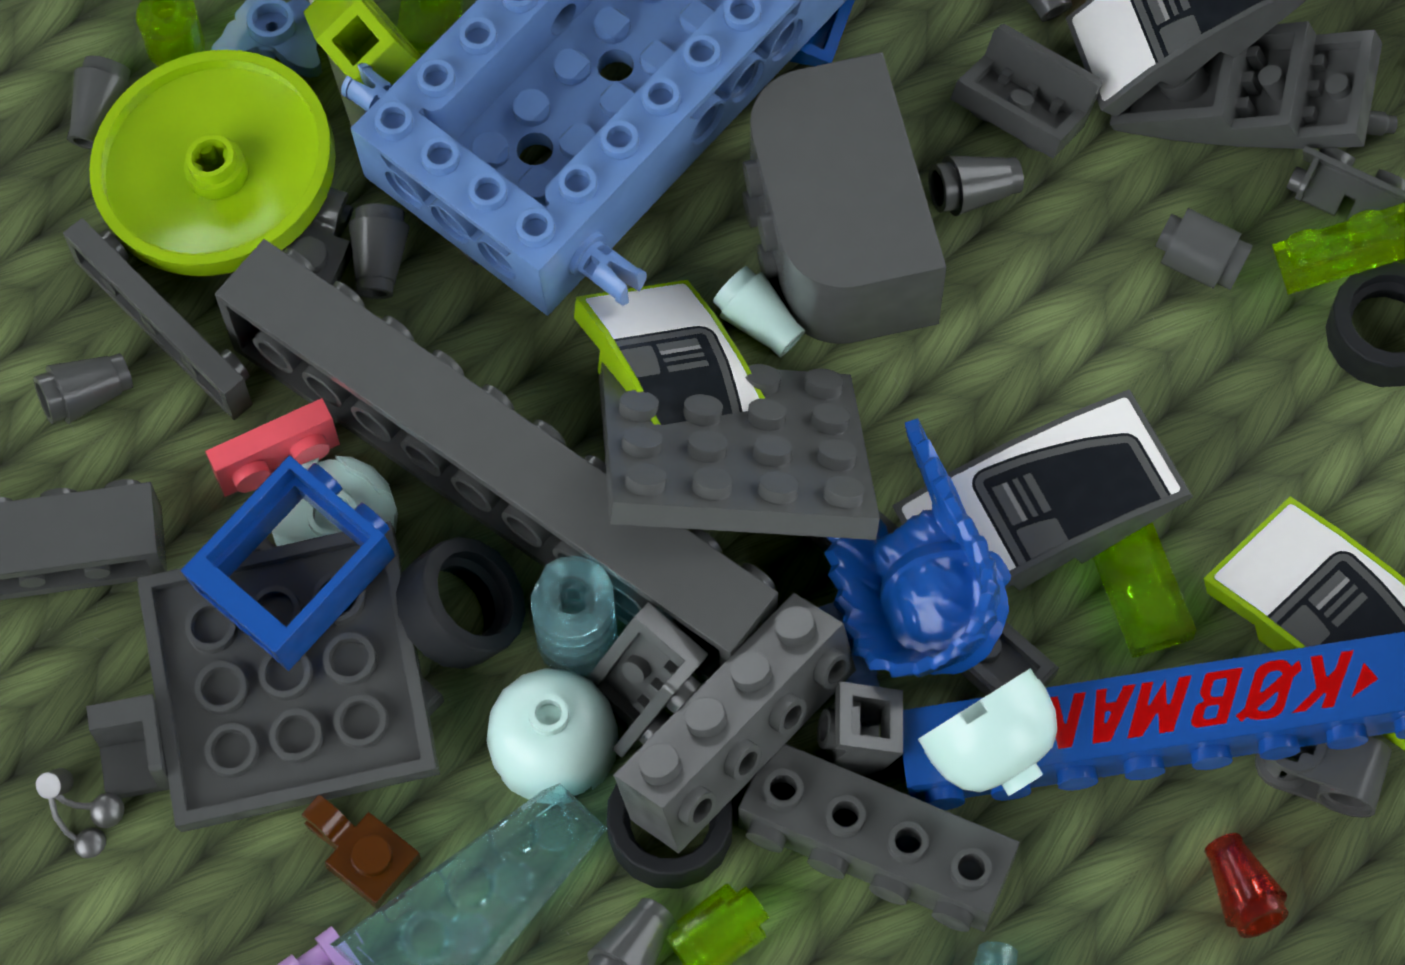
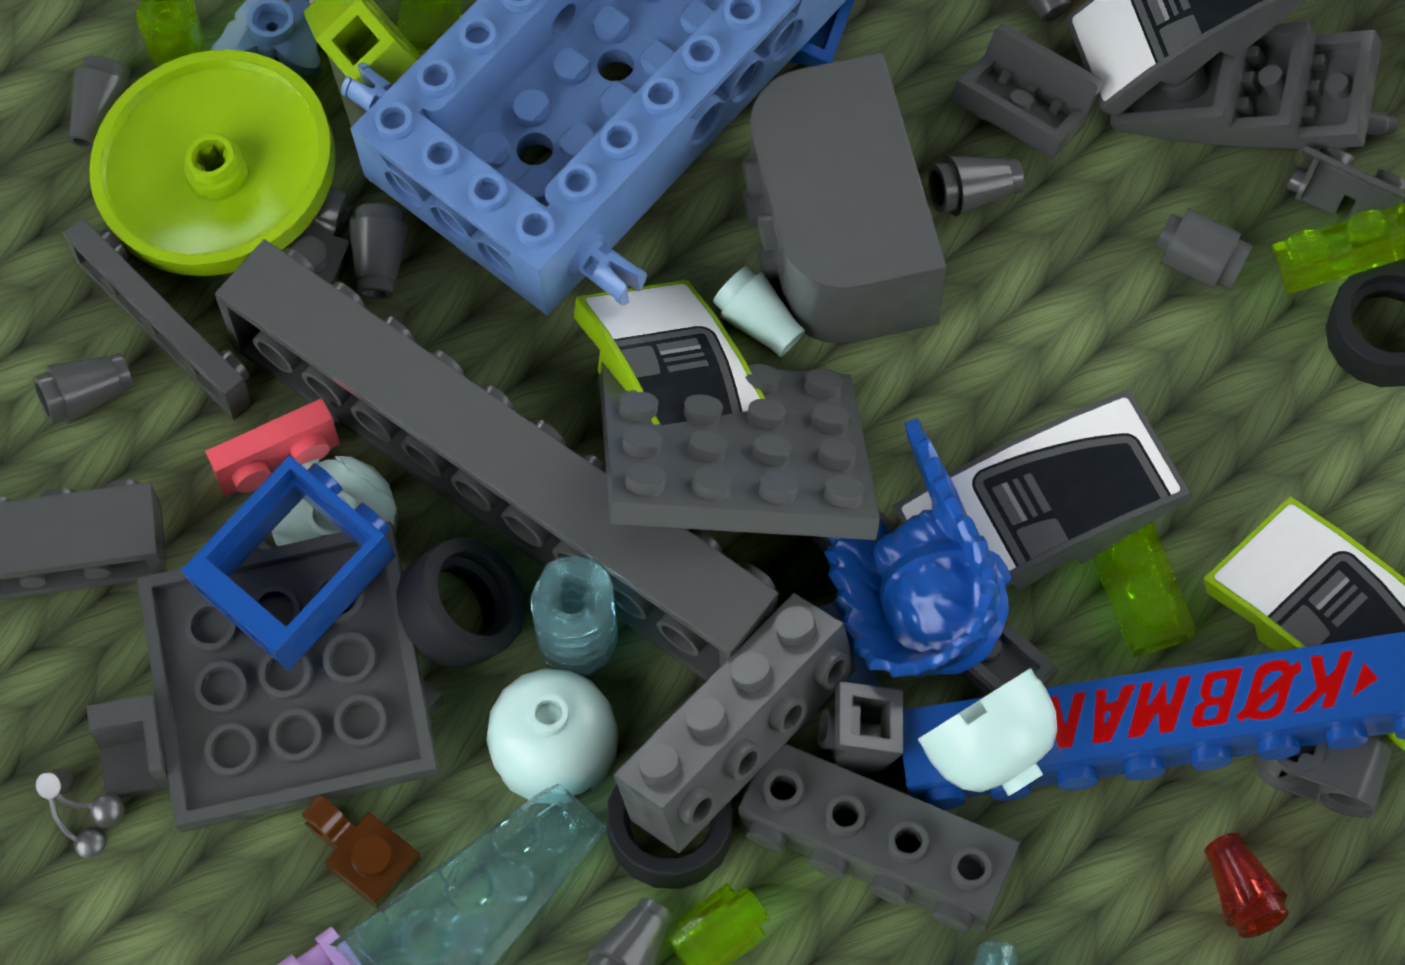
dark grey bracket [587,602,709,757] -> none

